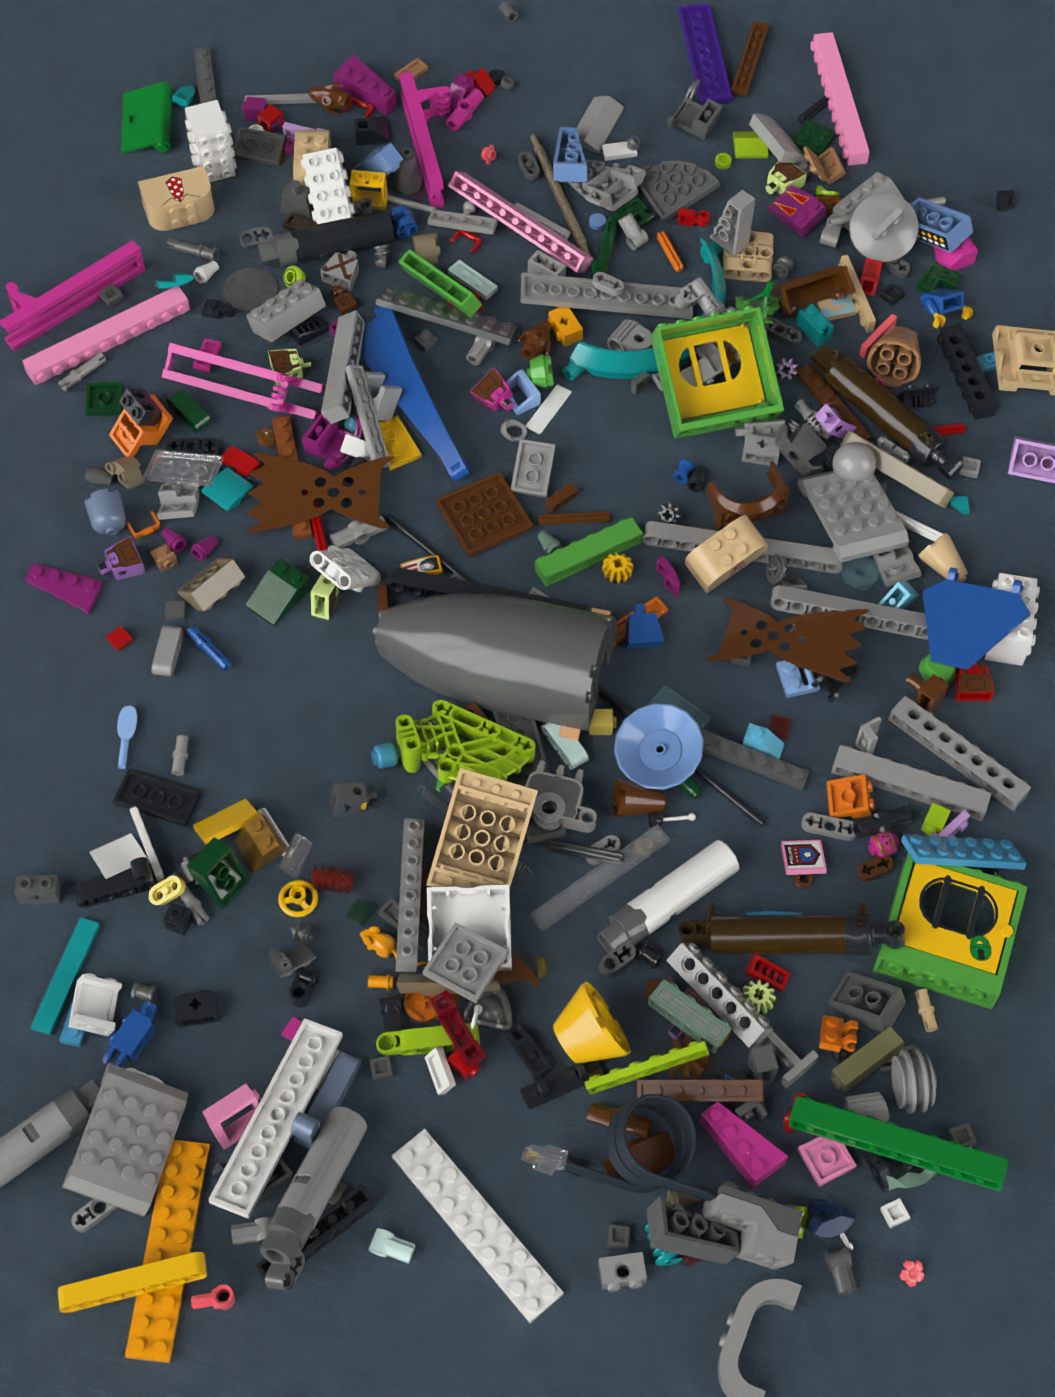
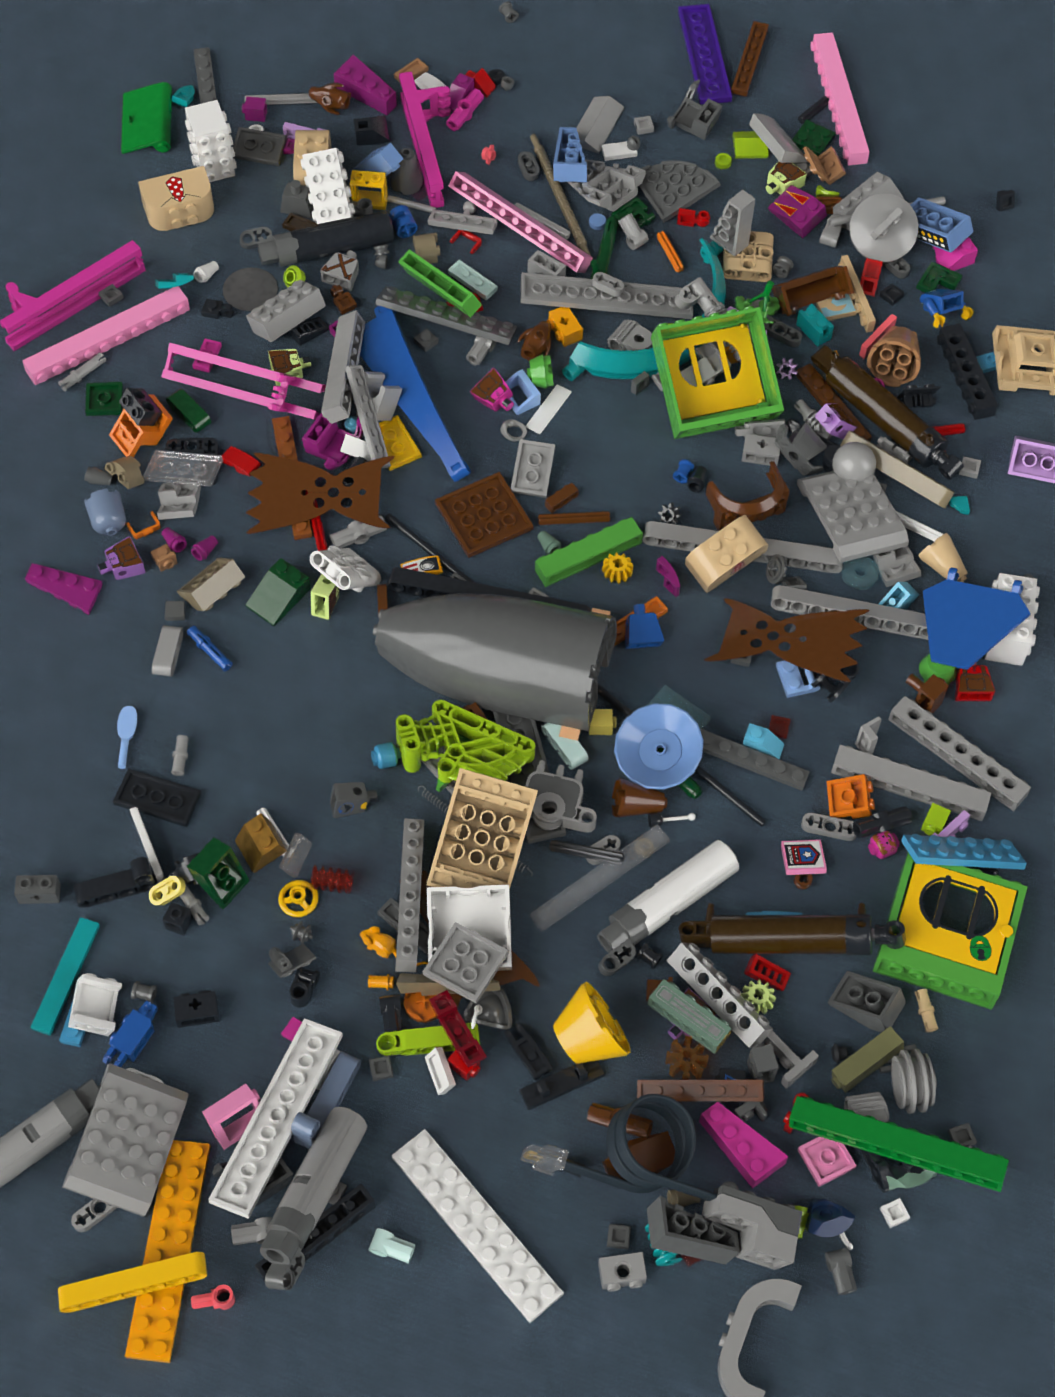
white sticker [89,833,148,879] -> none
red tile [106,626,133,652] -> none
dark grey pin [167,238,219,262] -> none
yellow tile [193,798,259,844] -> none
teal slope [201,467,254,511] -> none
clear orange plant [255,427,275,448] -> none
red brick [257,105,284,133] -> none
red piece [343,98,374,118] -> none
clear green tile [346,898,375,927] -> none
clear yellow tile [536,957,547,978] -> none
lime plate [585,1041,710,1095] -> none
orange plate [819,1015,859,1053] -> none
reddish brown beam [857,856,894,882] -> none
coral plant [899,1260,925,1287] -> none
none -> white slope [414,72,446,90]
none -> light grey plate [634,116,654,135]

